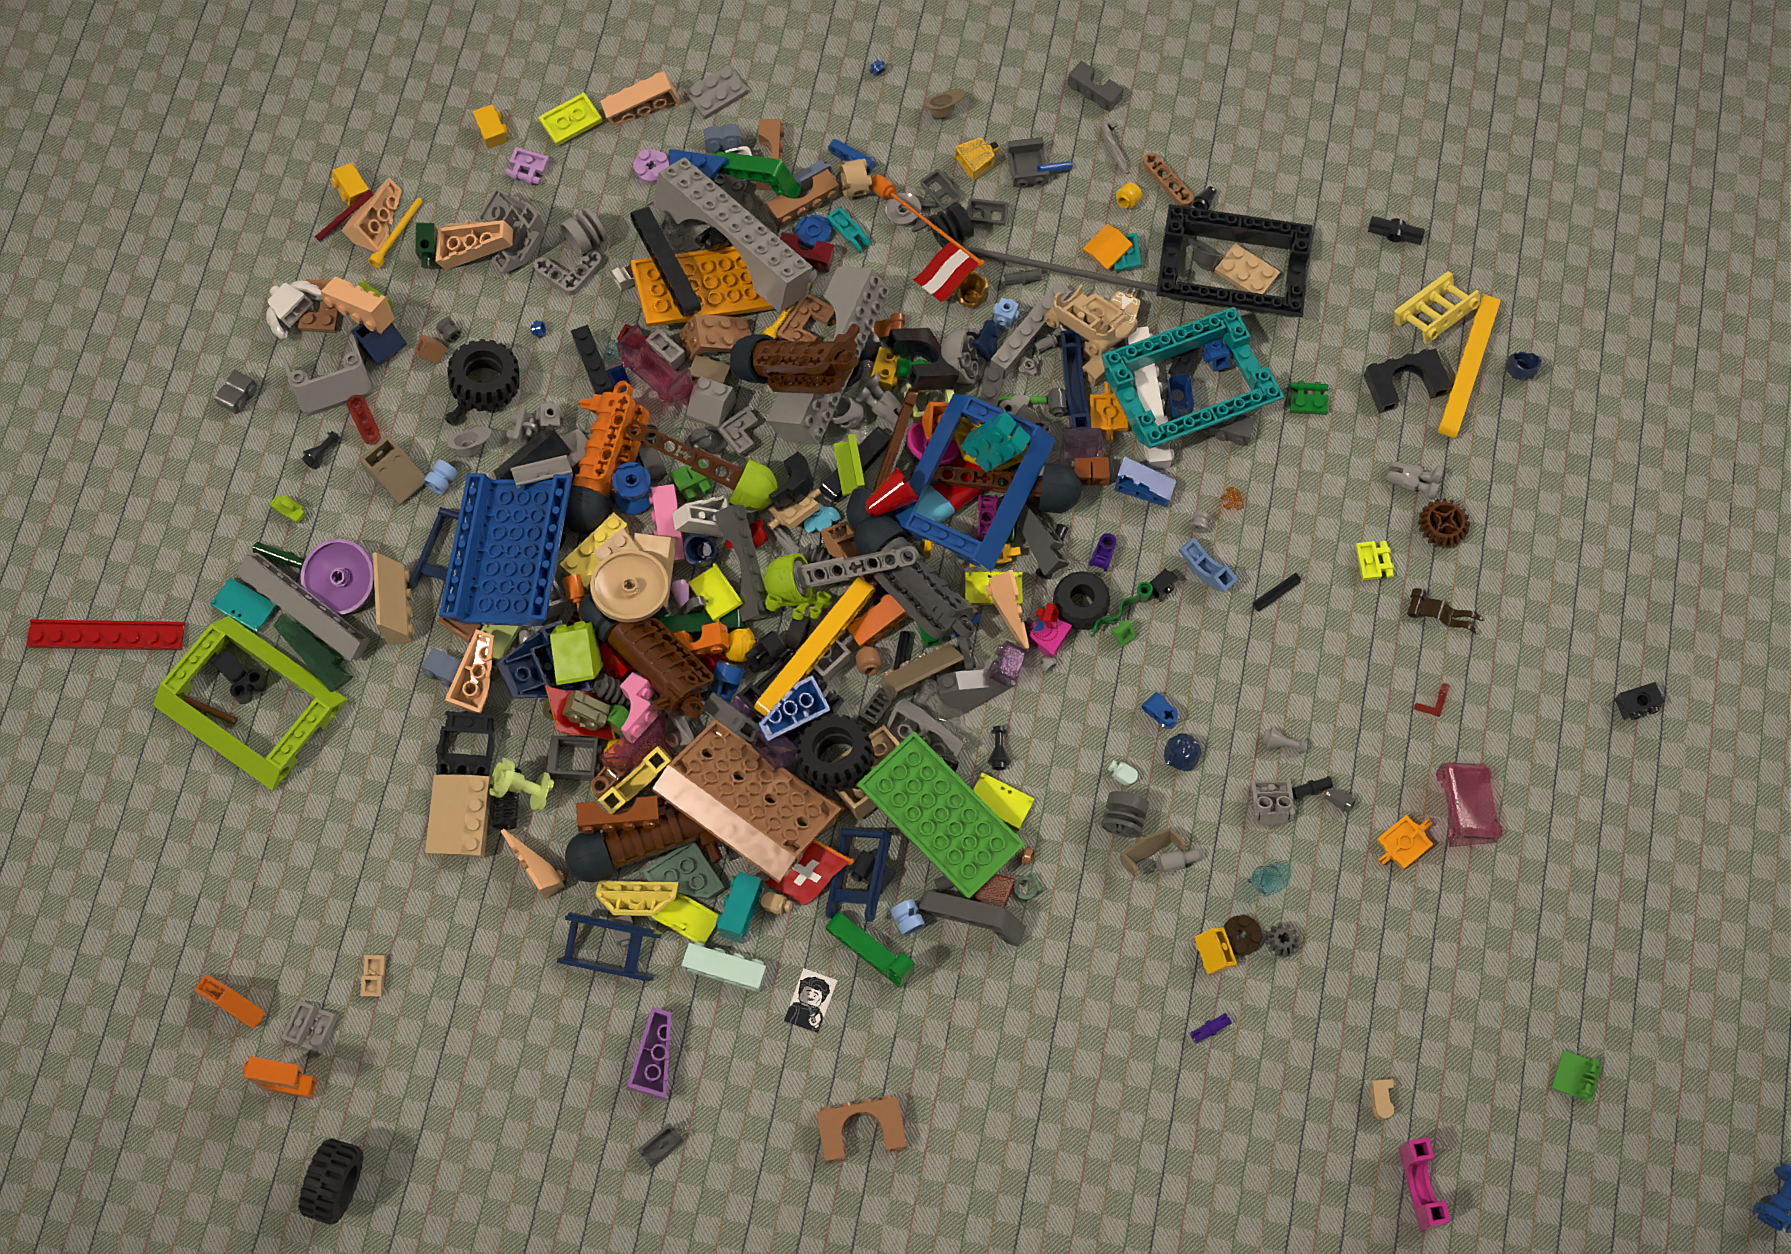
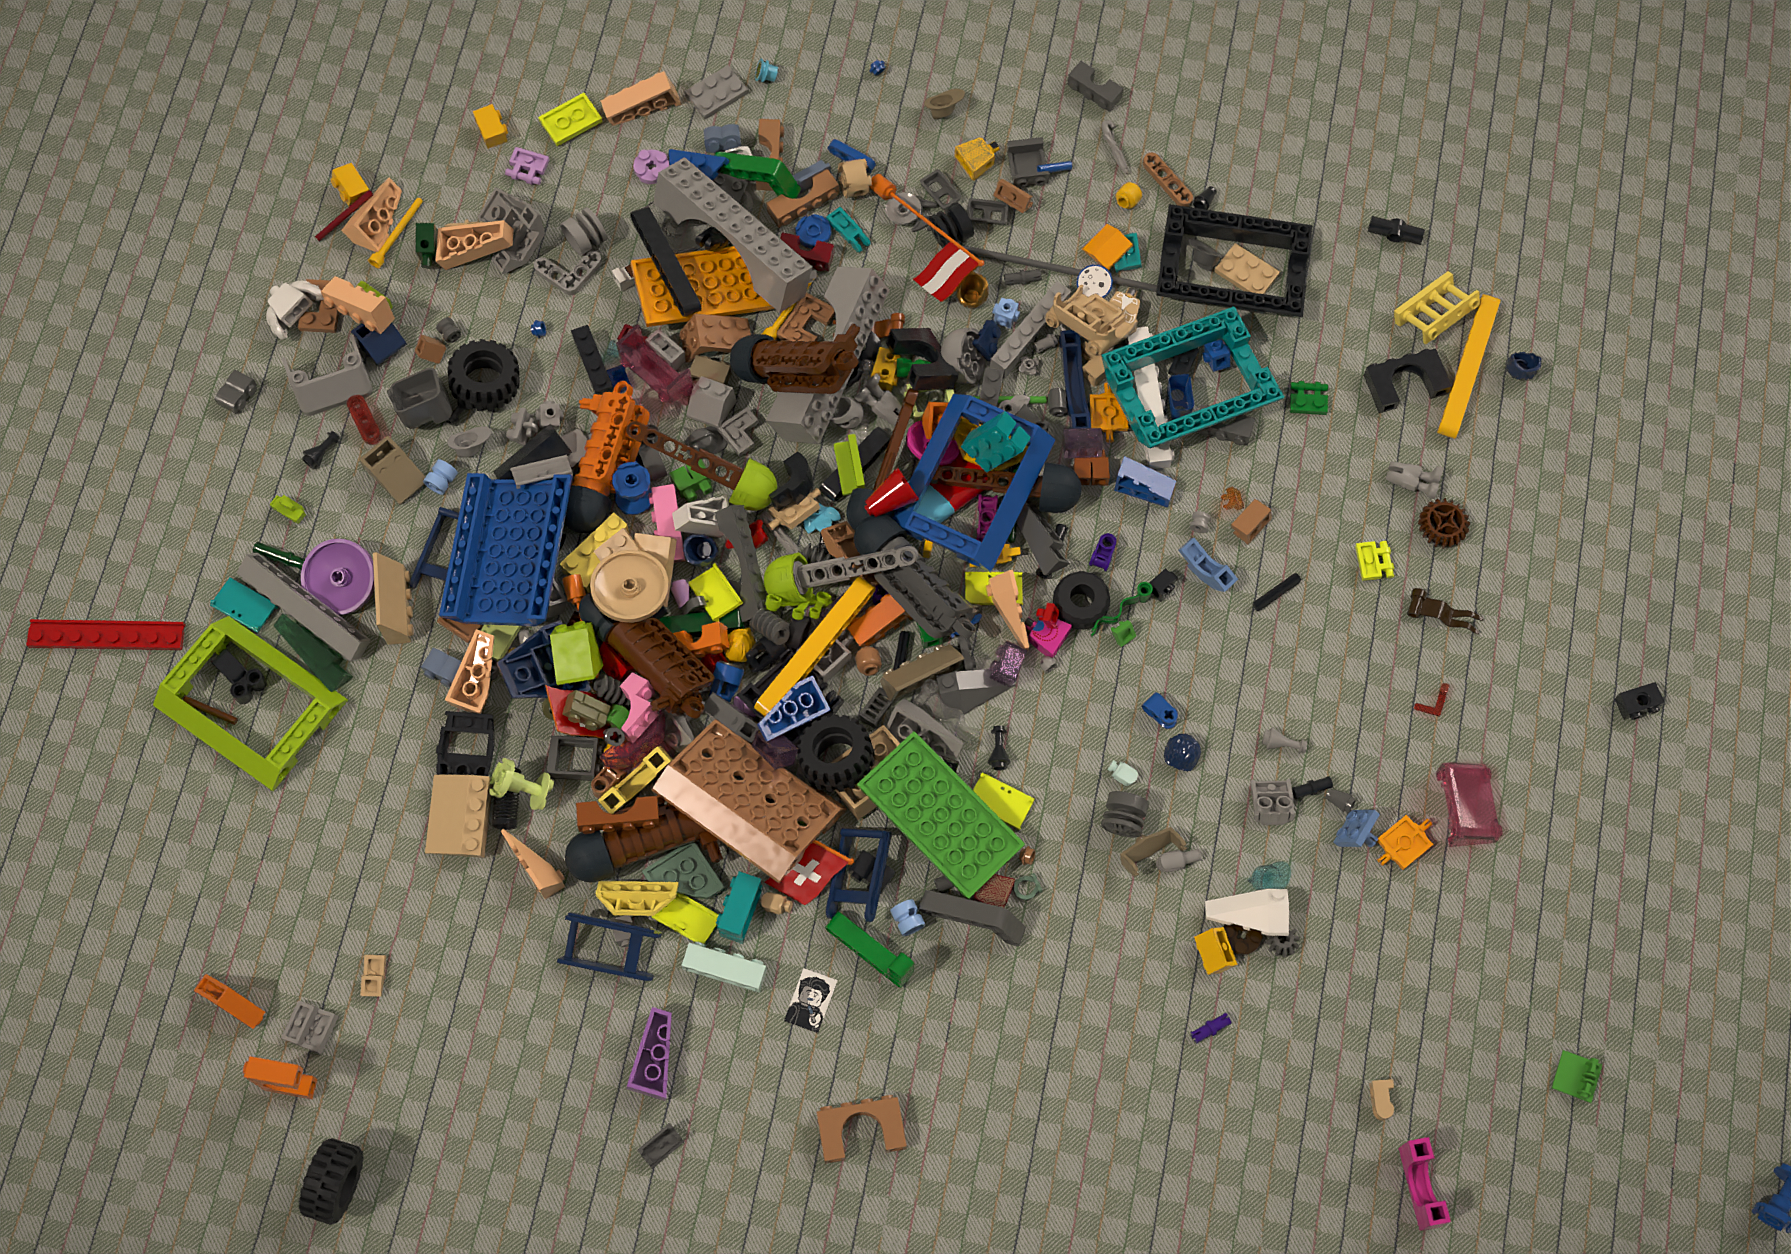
none -> dark grey piece [387,368,452,429]
none -> dark grey pin [603,728,625,746]
none -> dark grey piece [750,608,790,645]
none -> medium azure piece [755,58,778,83]
none -> medium nougat panel [993,179,1033,213]
none -> white tile [1076,264,1113,298]
none -> white wedge [1205,889,1289,936]
none -> medium nougat hinge [1231,499,1272,545]
none -> medium blue plate [1333,810,1380,847]

